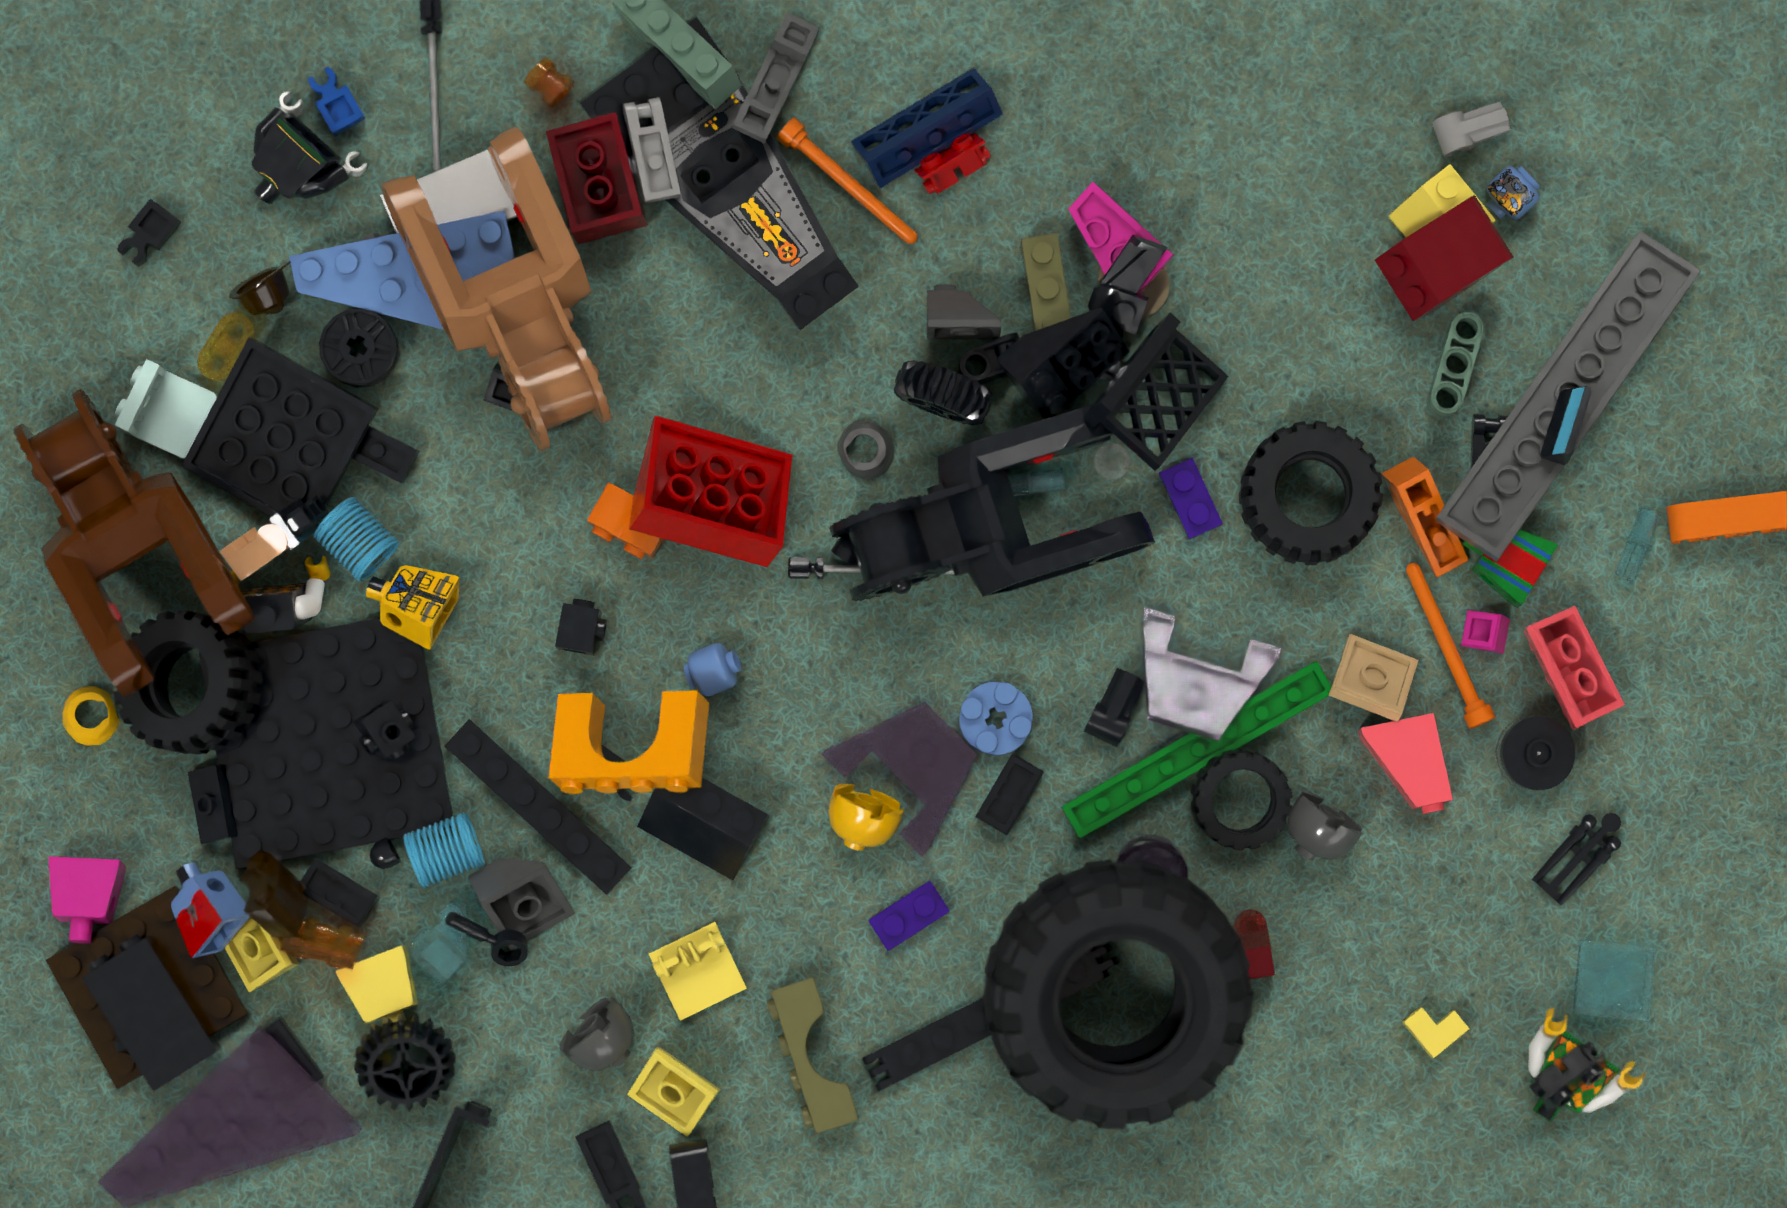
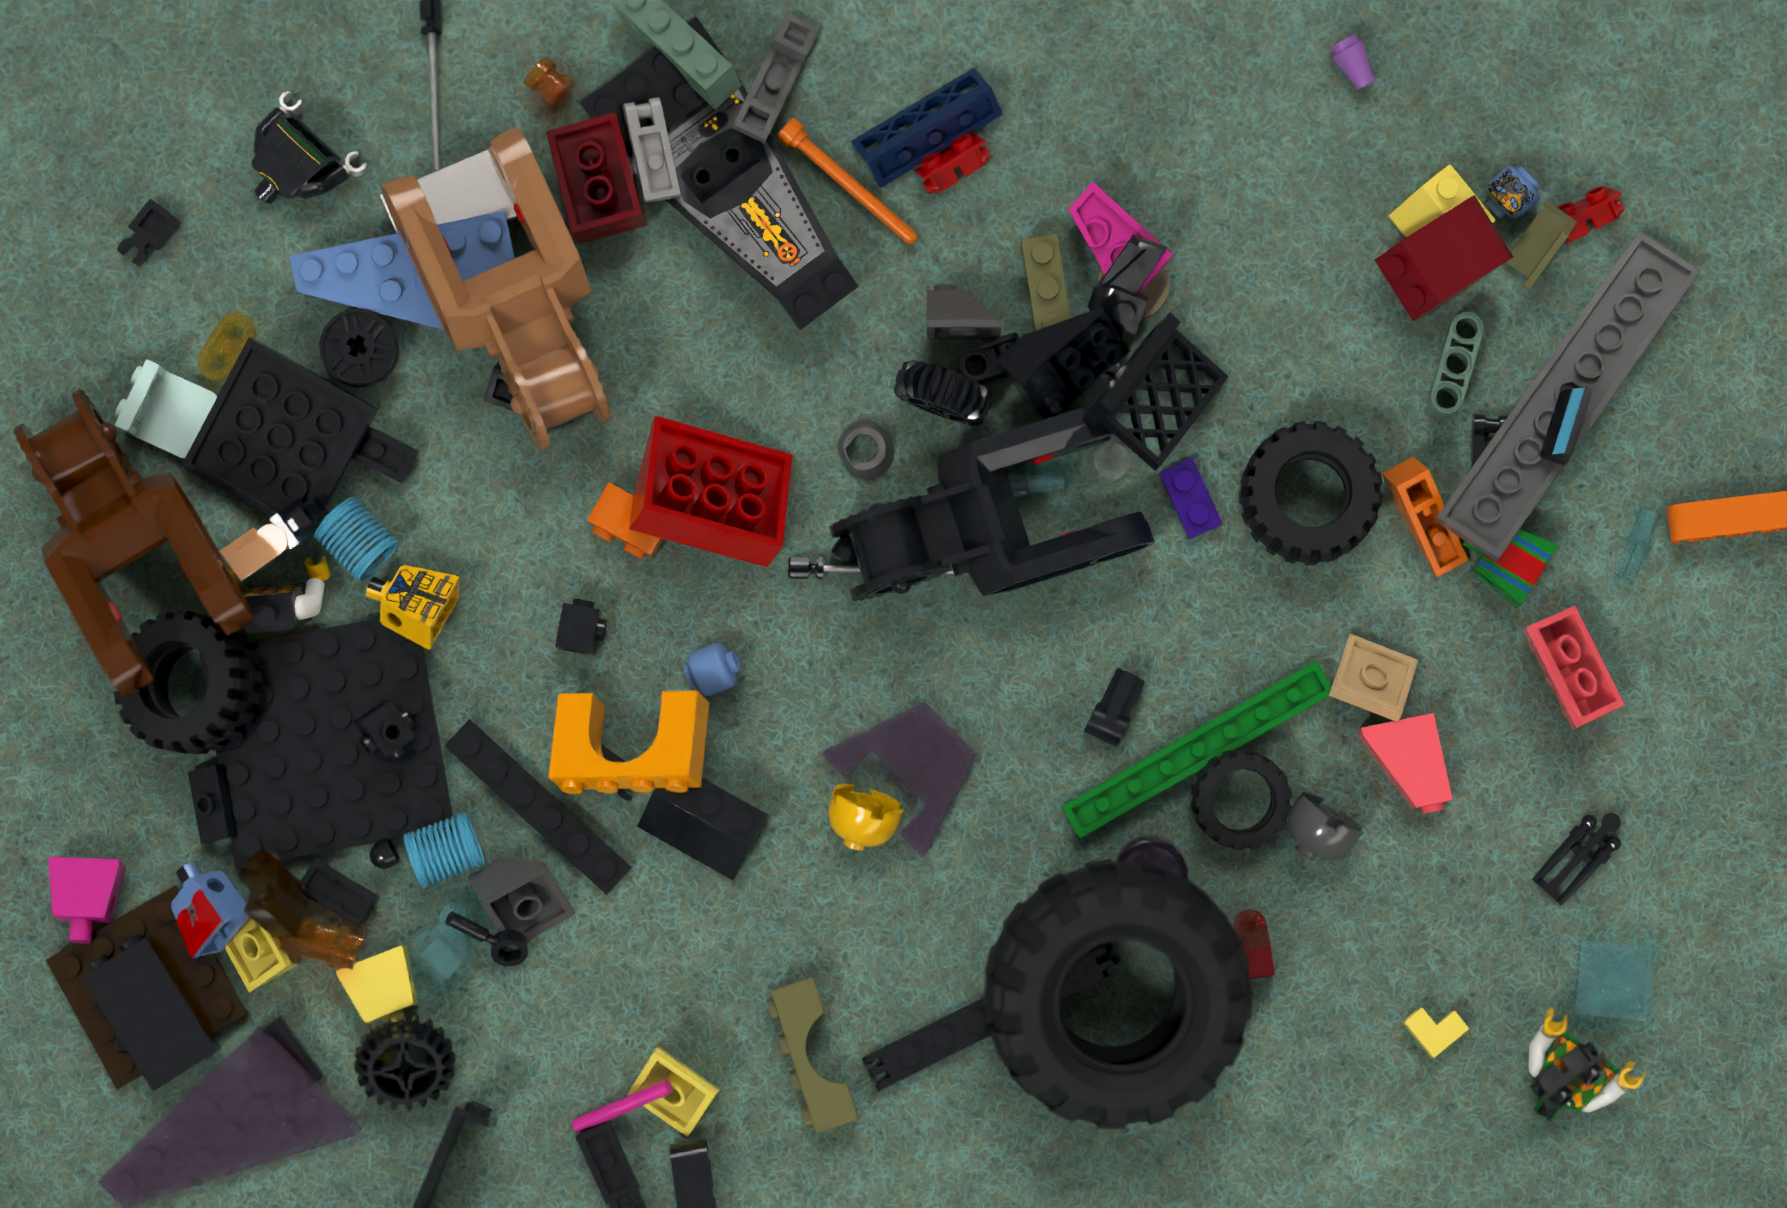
yellow piece [63,686,120,746] -> none
dark brown piece [229,261,291,315] -> none
blue plate [308,67,366,137] -> none
dark grey cylinder [560,997,634,1071] -> none
light yellow hinge [649,922,747,1021] -> none
dark purple plate [868,881,950,951] -> none
medium blue plate [959,682,1033,756] -> none
black plate [975,753,1044,836] -> none
clear purple wing [1142,607,1282,741] -> none
orange piece [1406,563,1496,730] -> none
light grey piece [1432,102,1510,157] -> none
dark pink slope [1461,610,1510,654] -> none
black piece [1496,716,1575,790] -> none
none -> dark pink bar [572,1079,673,1133]
none -> medium lavender cone [1330,33,1376,90]
none -> olive panel [1506,201,1577,291]
none -> red hinge [1557,186,1624,244]

